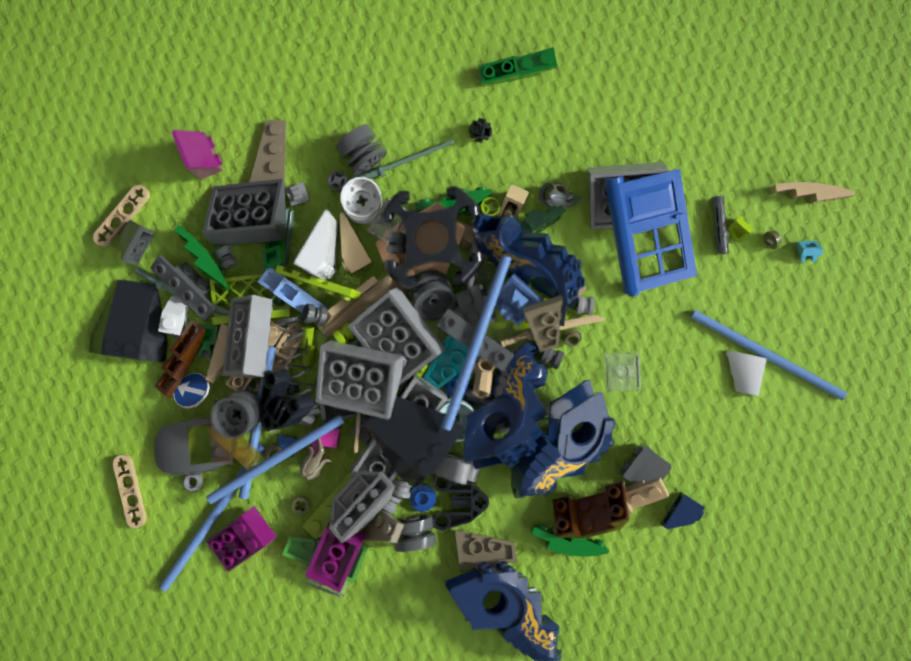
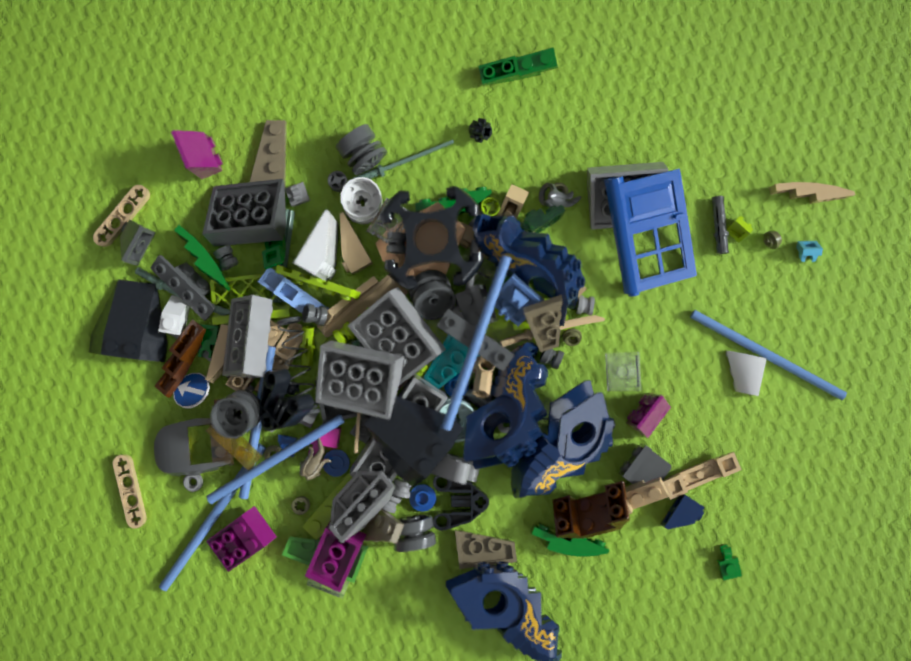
none -> blue piece [323,449,350,477]
none -> magenta slope [626,393,671,438]
none -> tan slope [663,452,741,500]
none -> green plate [717,544,742,581]

